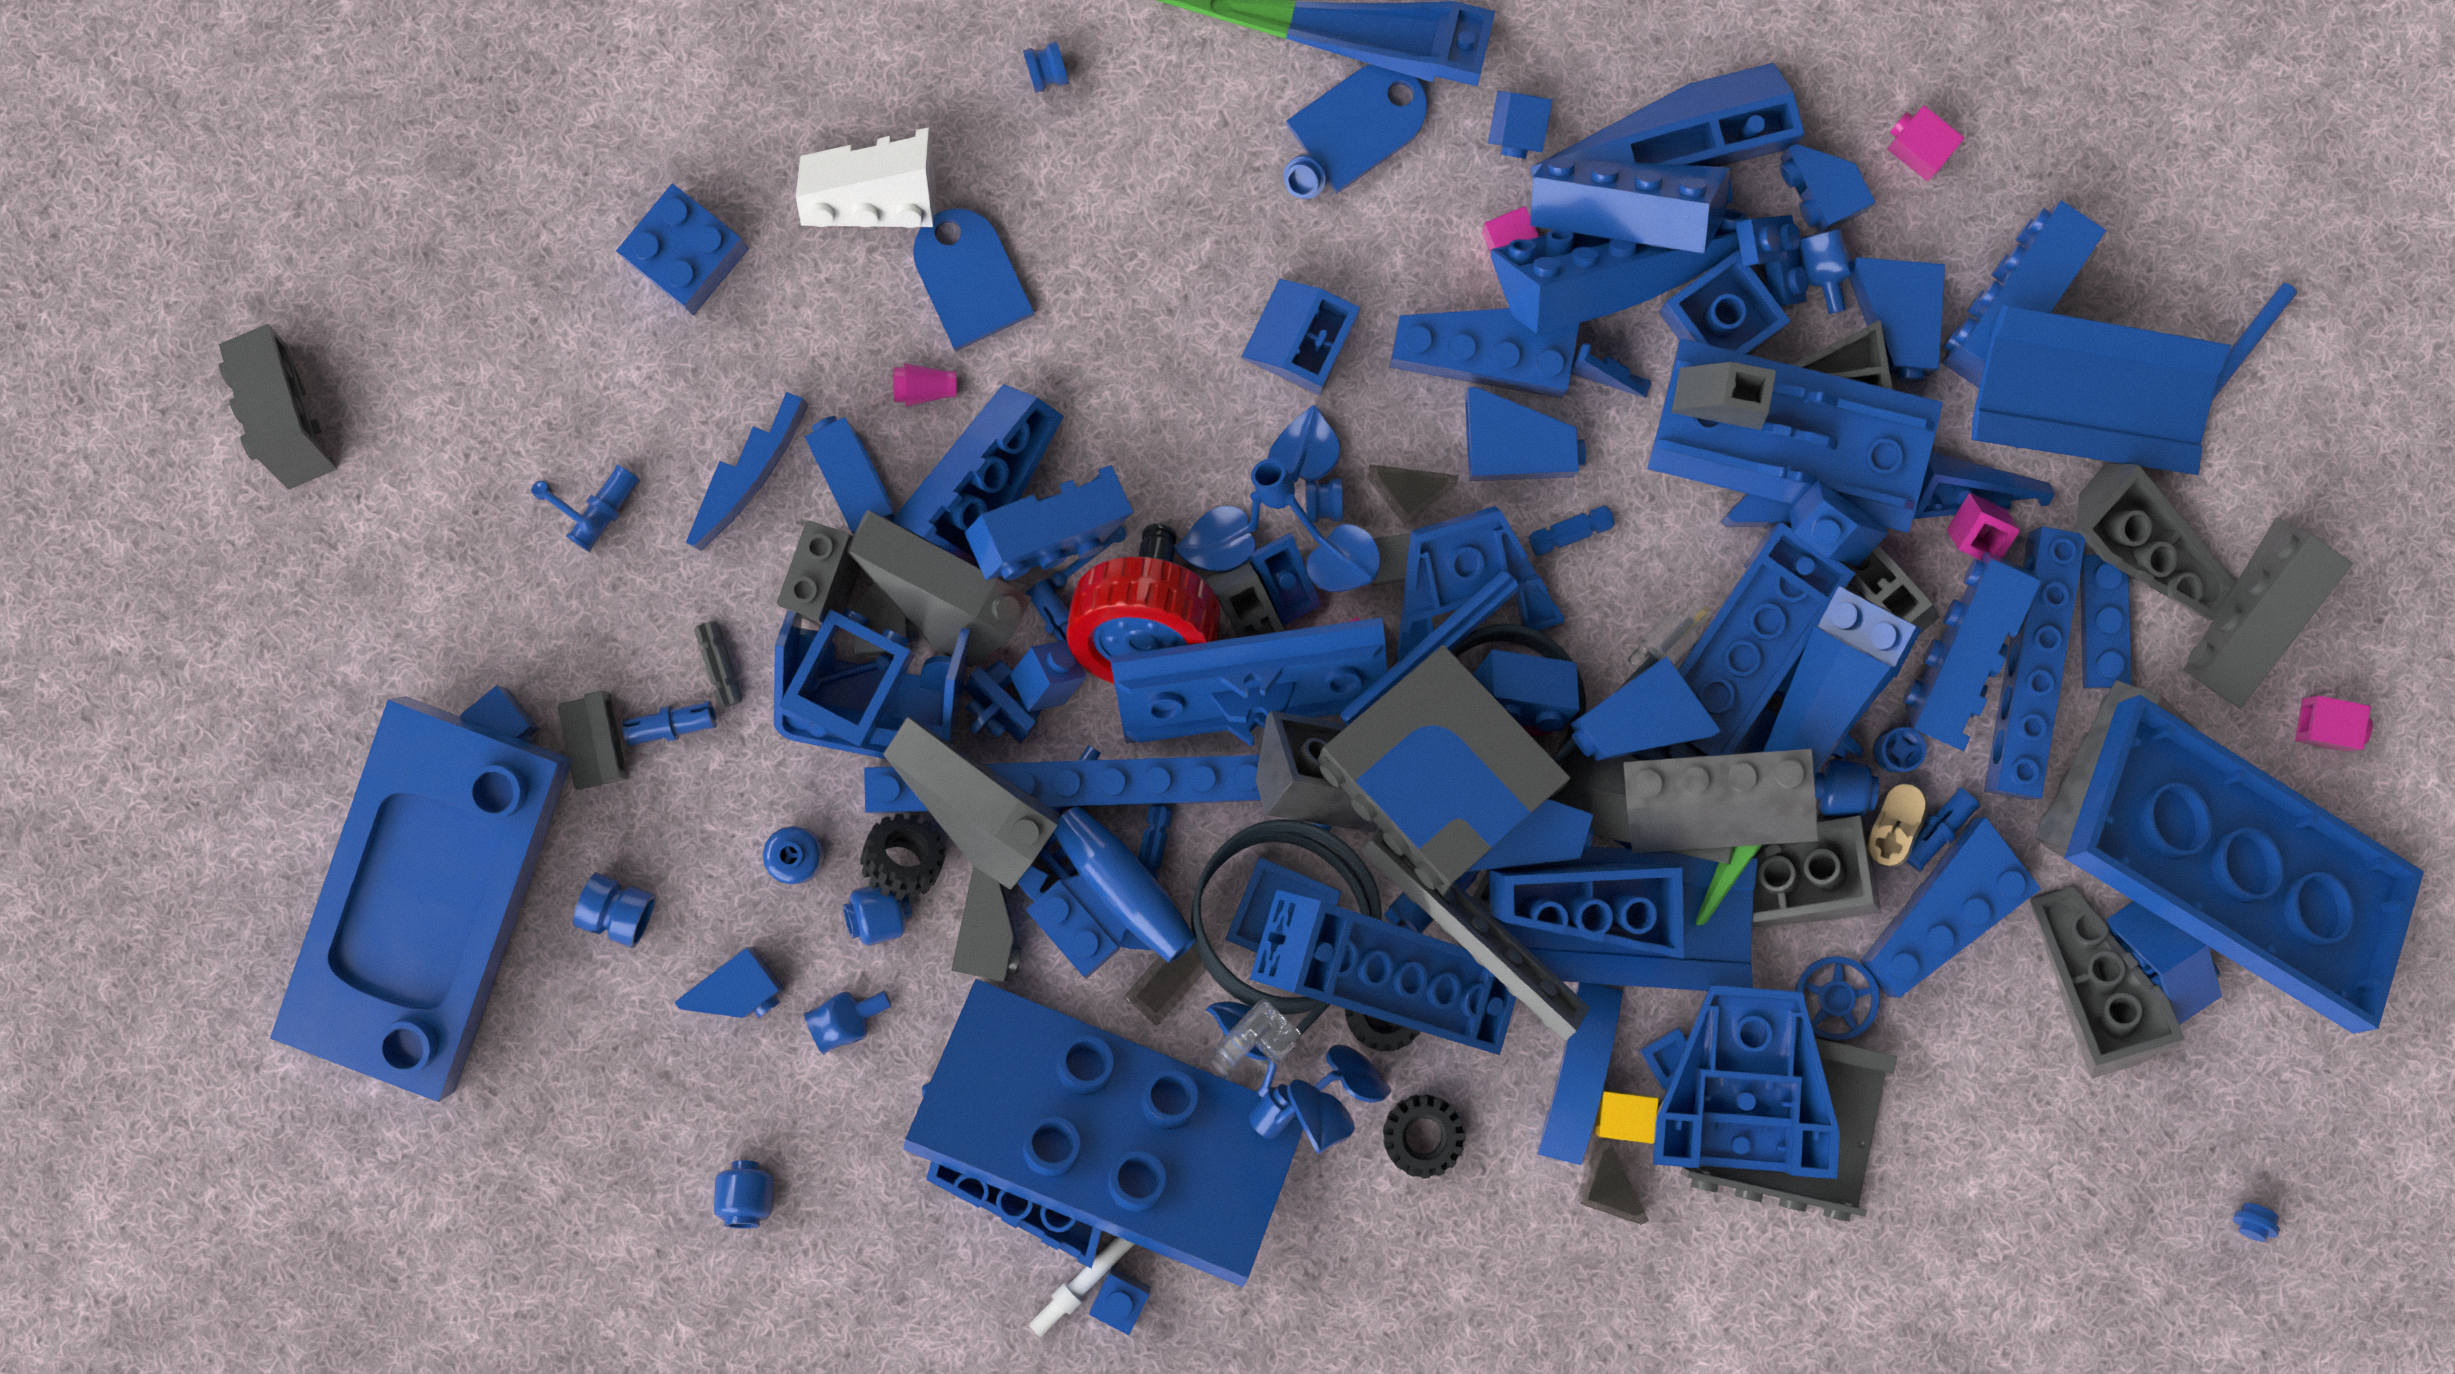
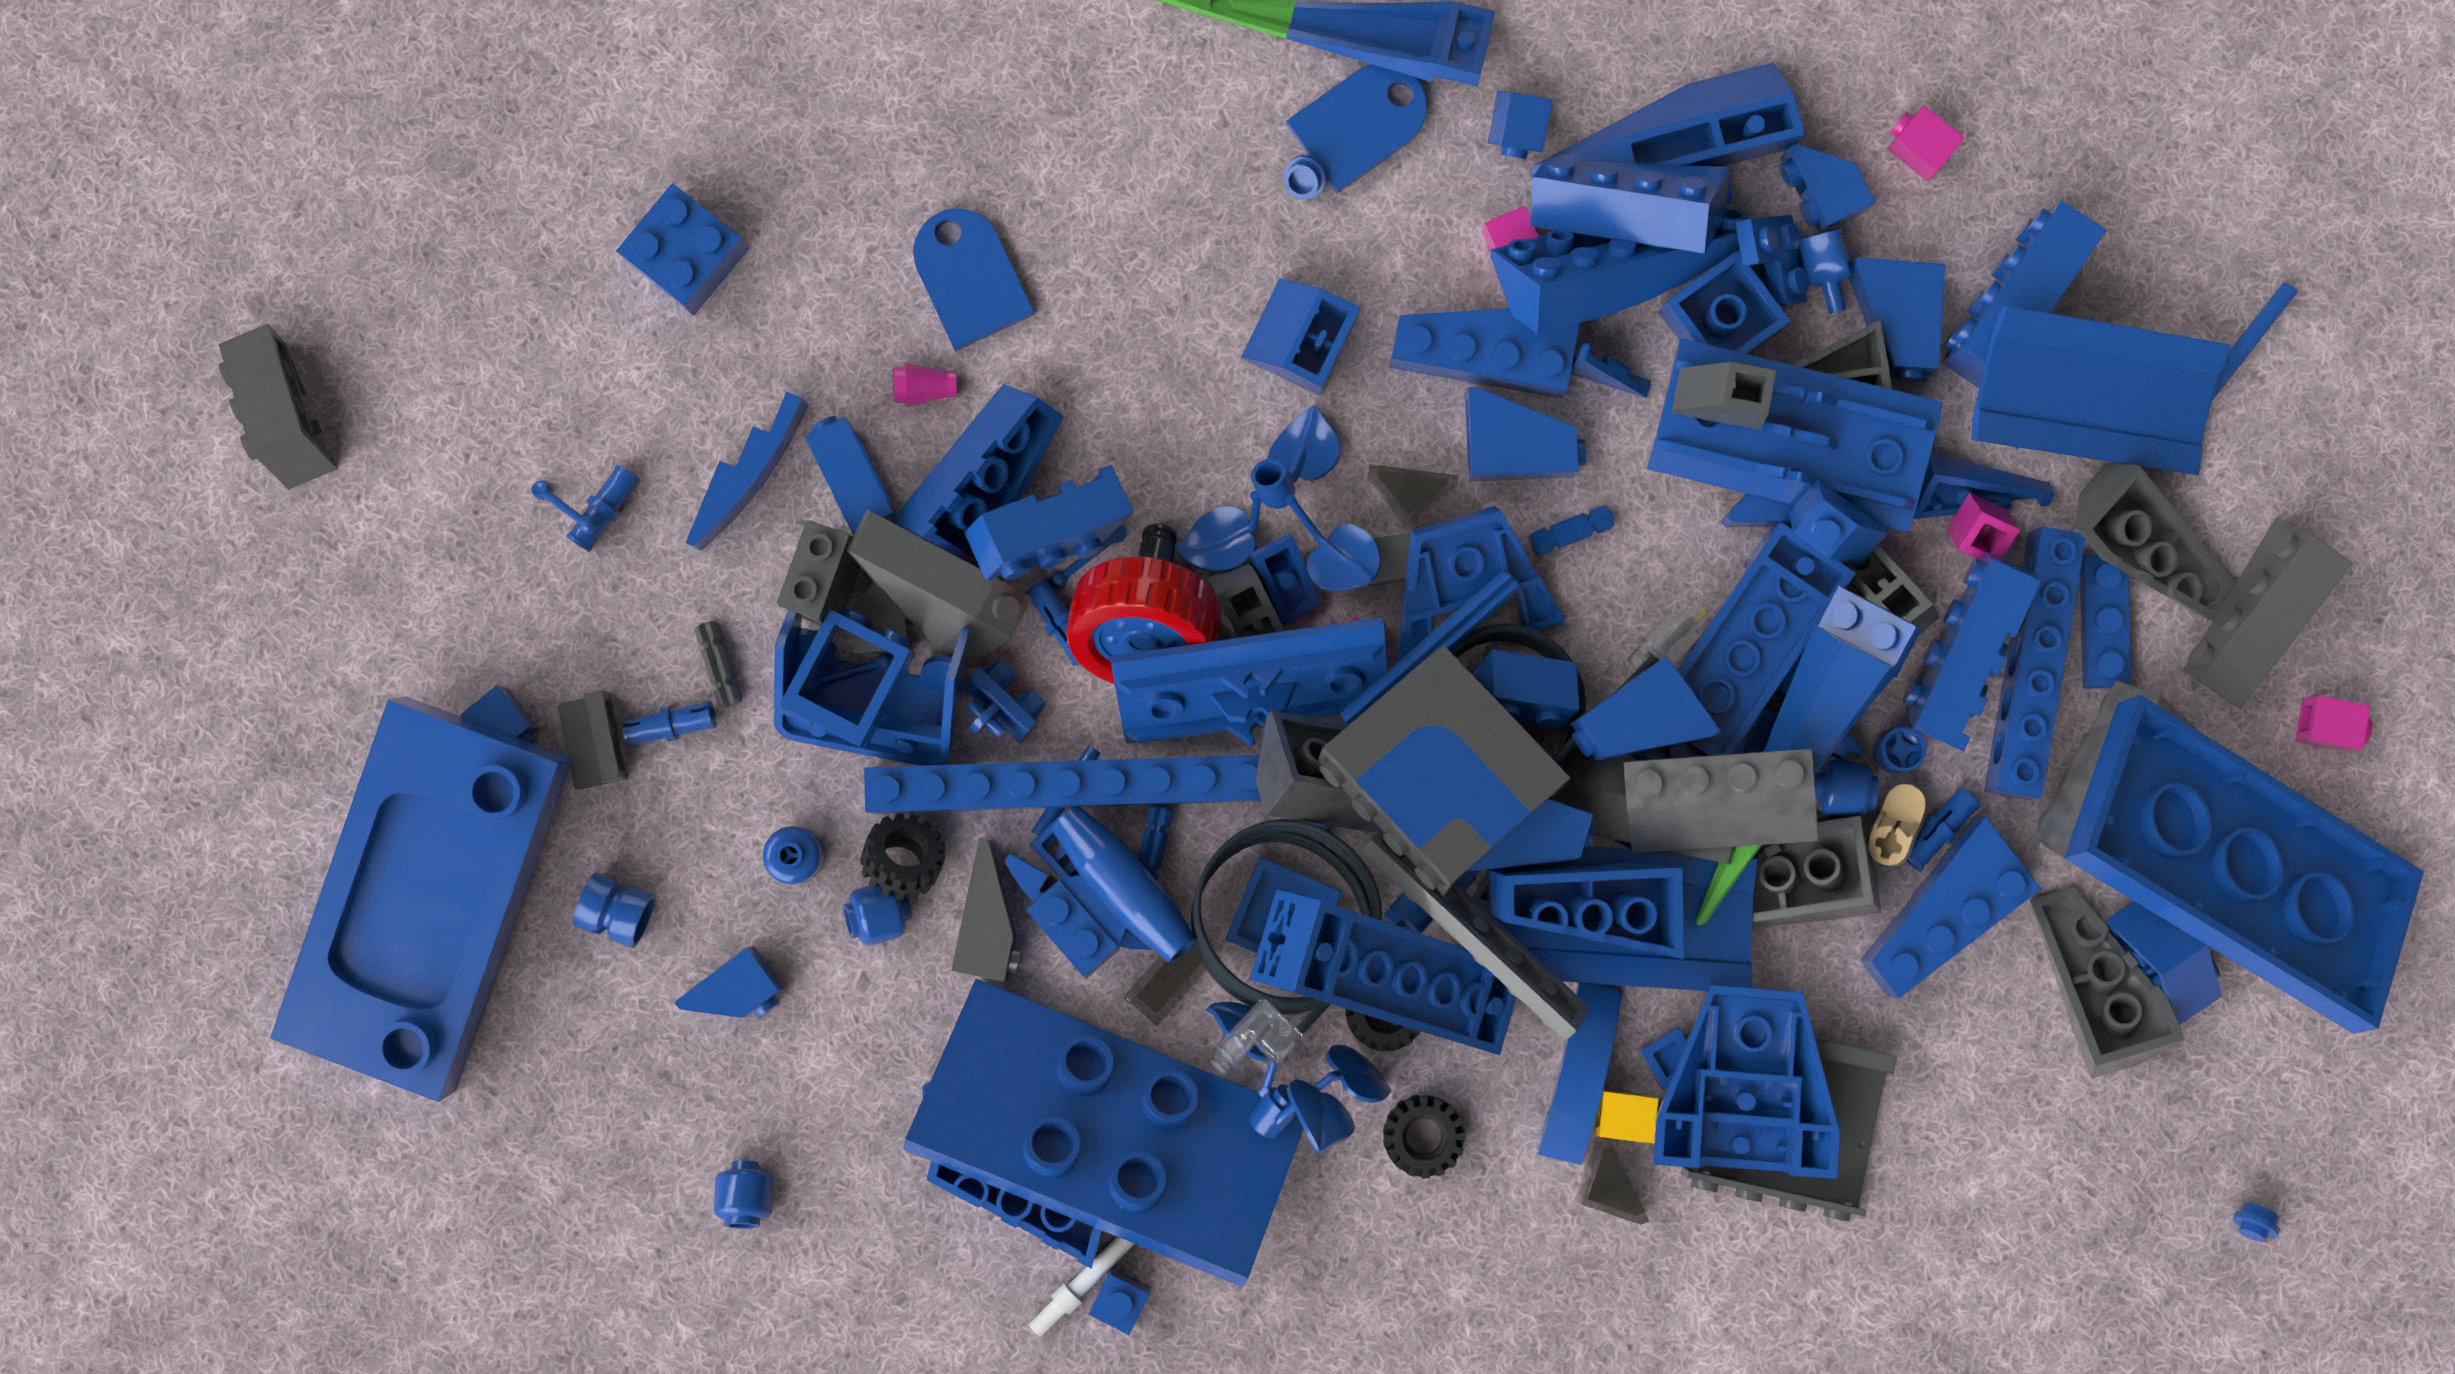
white wedge [796,127,936,228] -> none
blue piece [804,991,892,1055] -> none
dark grey wedge [883,716,1060,890] -> none
blue brick [1010,640,1087,712] -> none
blue wheel [1023,41,1069,93] -> none
blue wheel [1305,478,1343,523] -> none
blue wheel [1795,956,1880,1040] -> none

